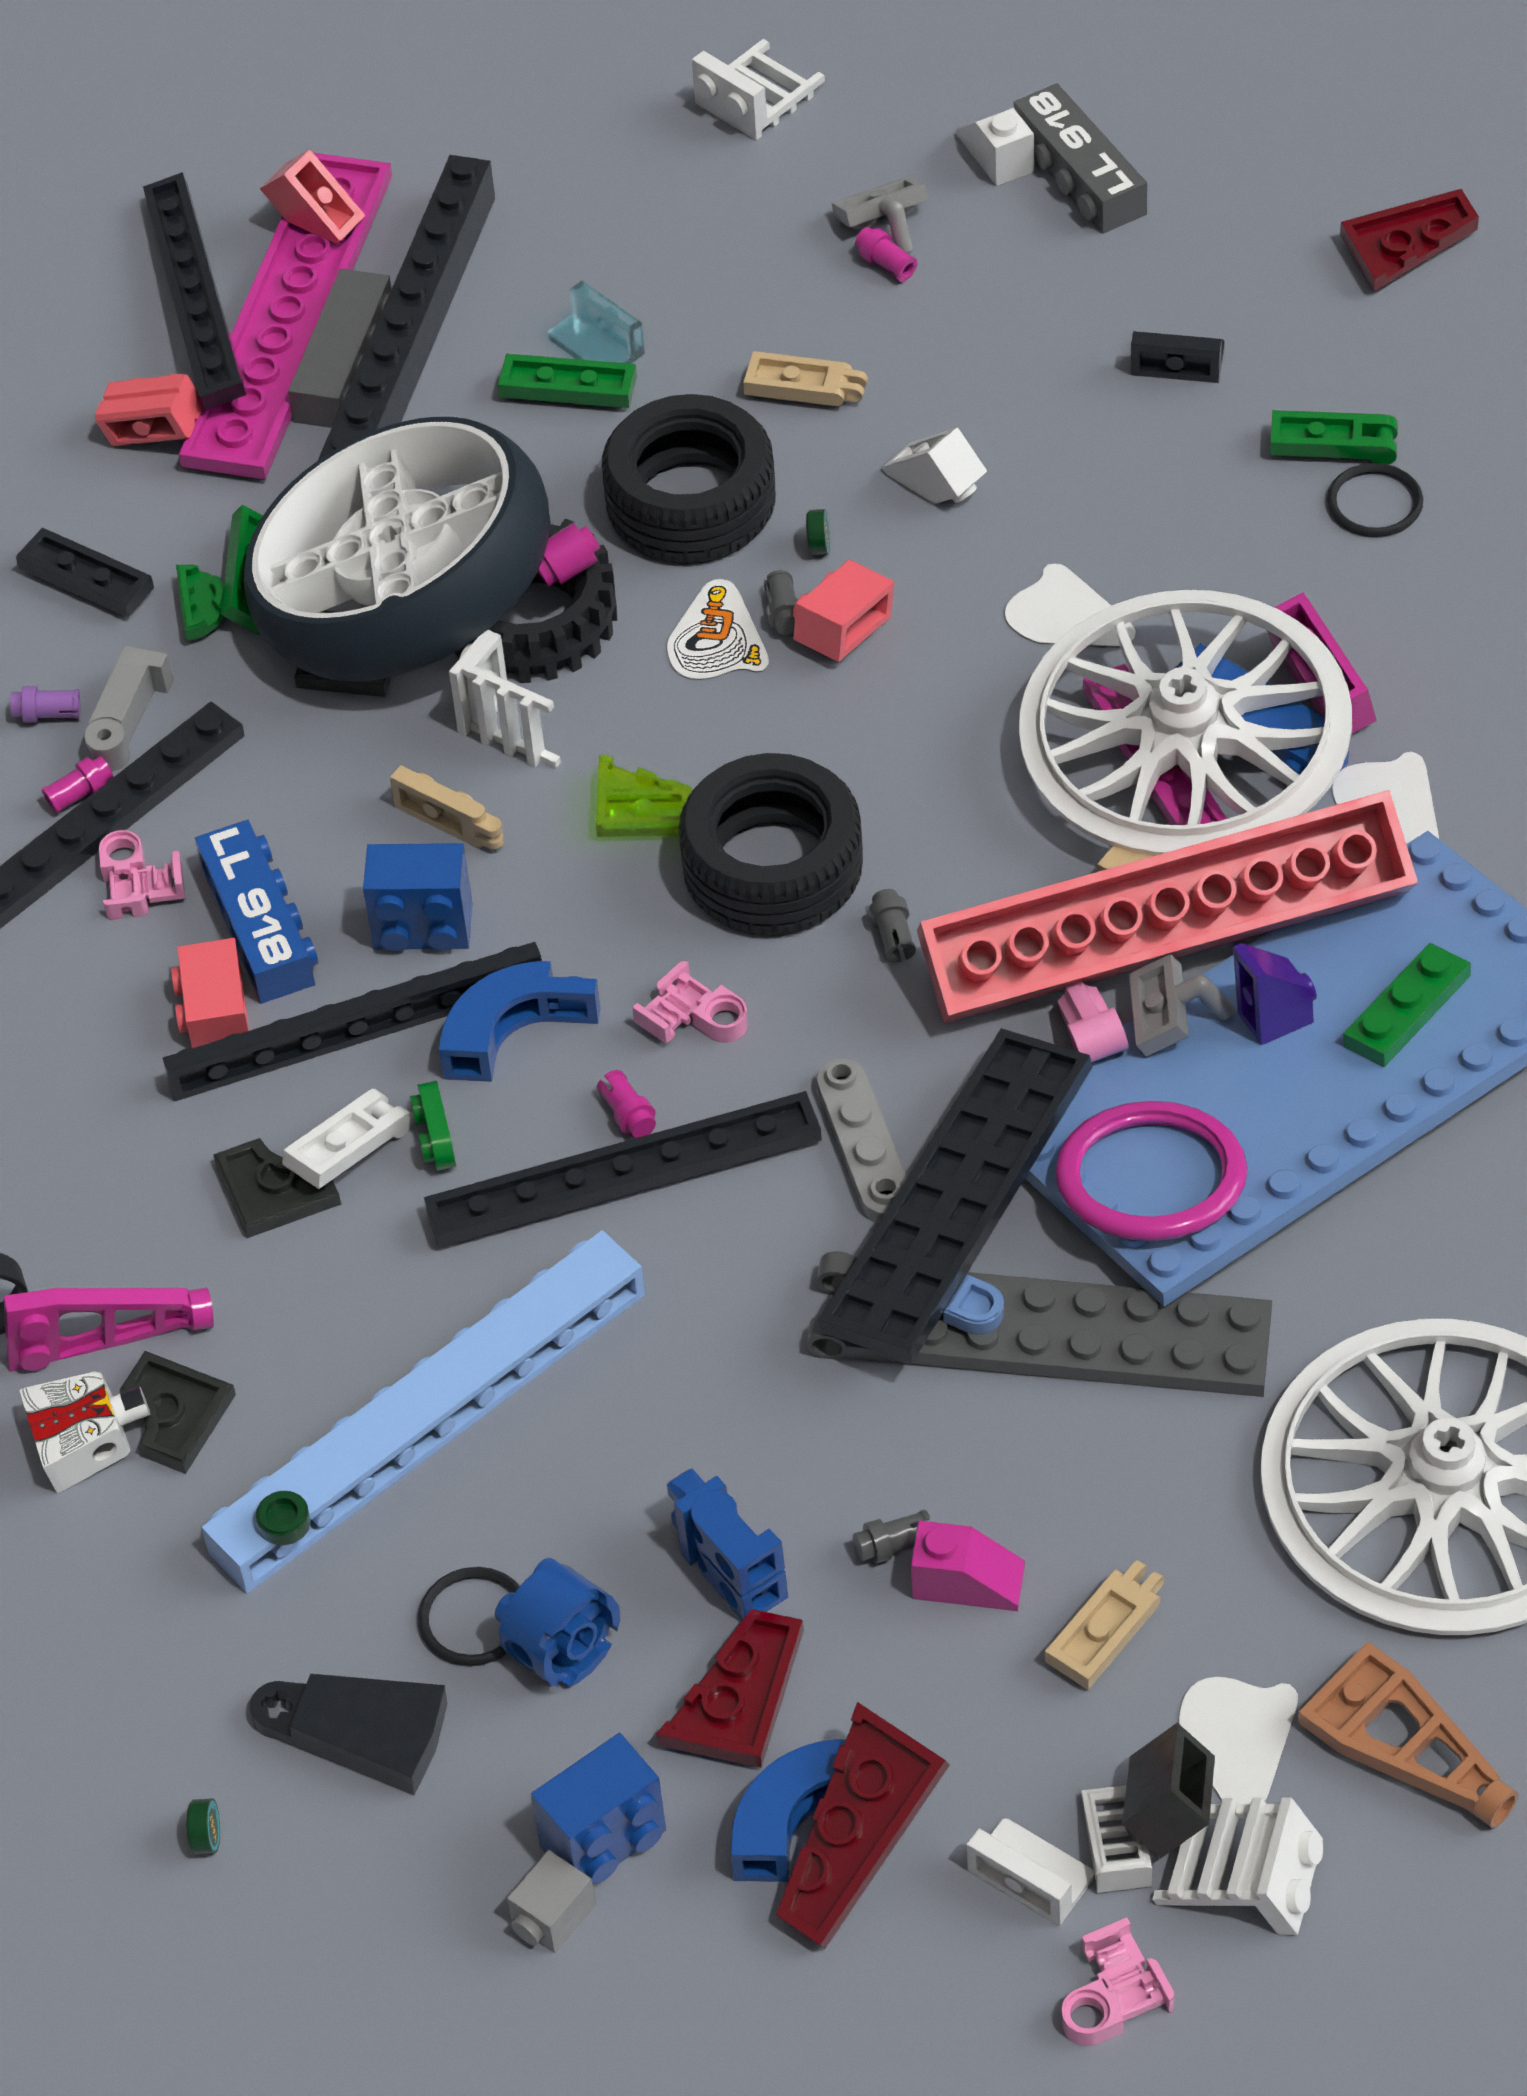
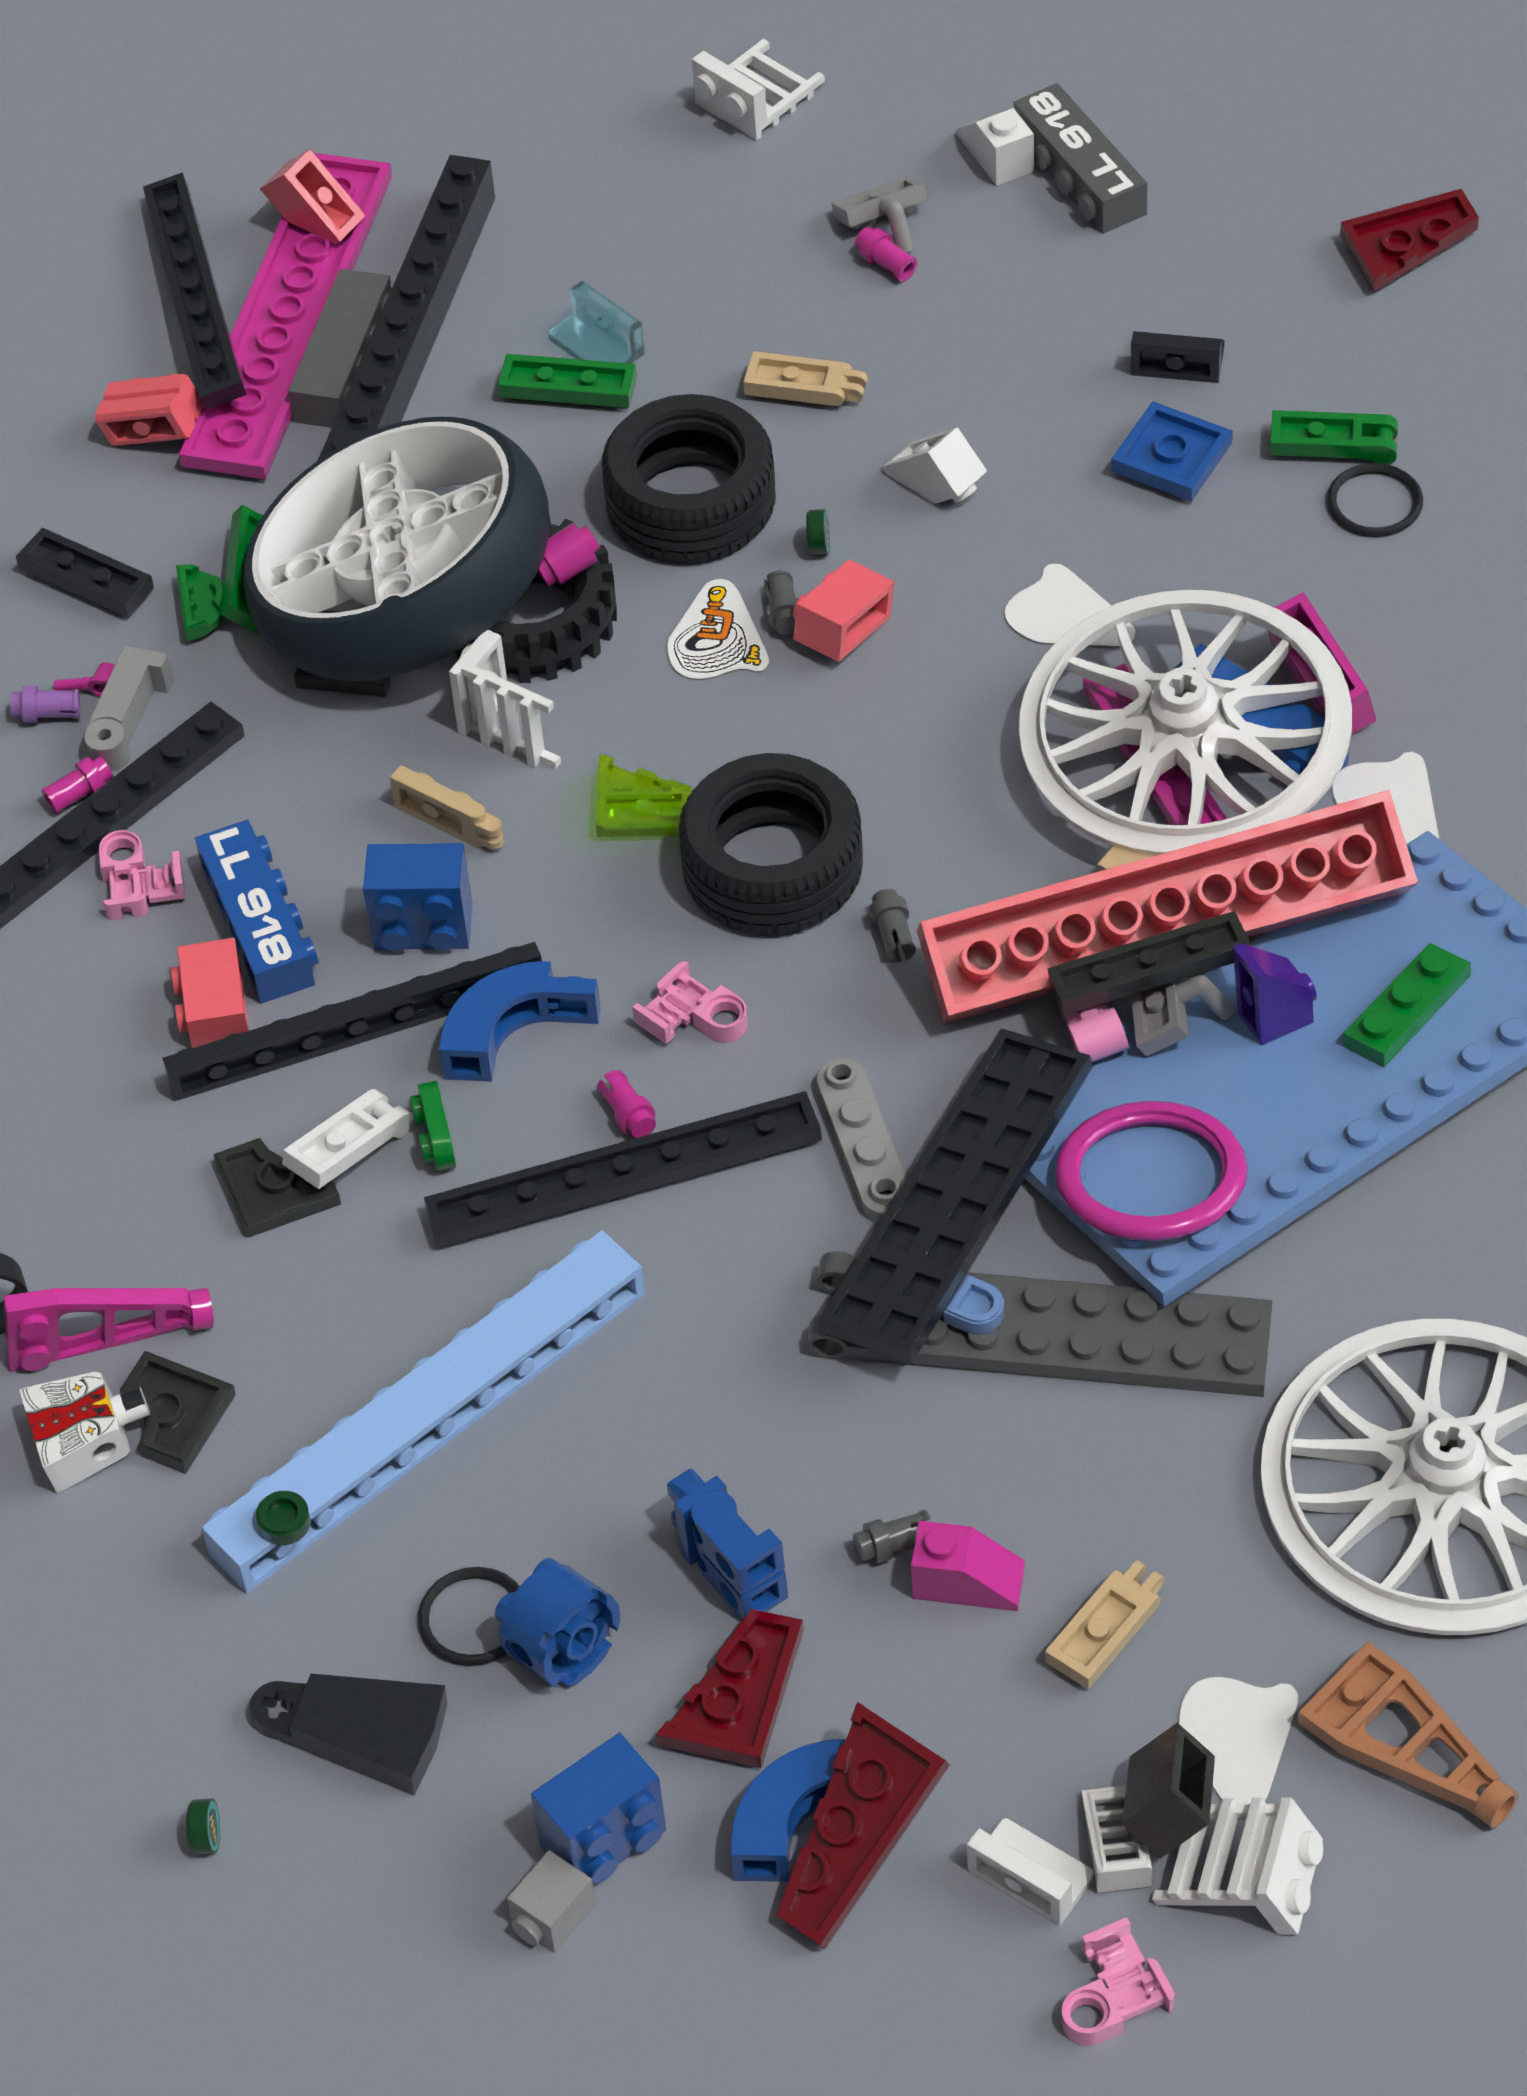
none -> dark pink hand [54,662,115,698]
none -> pearl dark grey plate [1047,911,1251,1015]
none -> blue plate [1111,401,1233,502]

